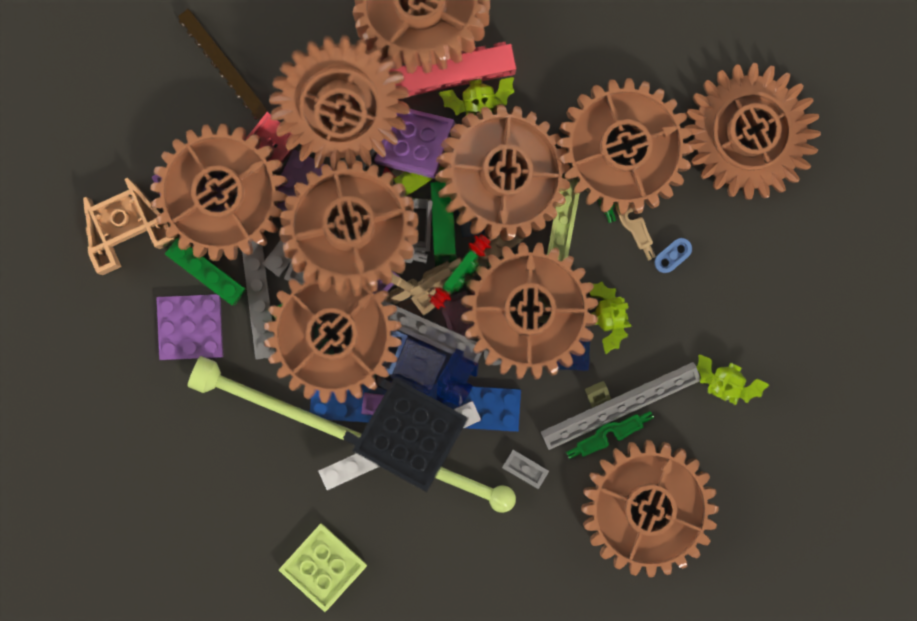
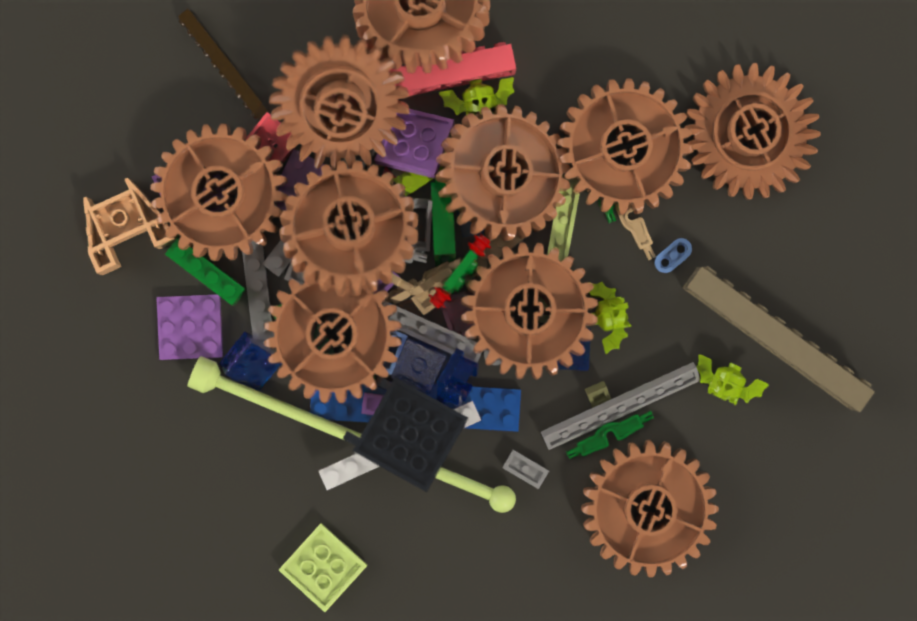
none -> clear blue bracket [219,332,282,391]
none -> dark tan brick [682,266,875,412]

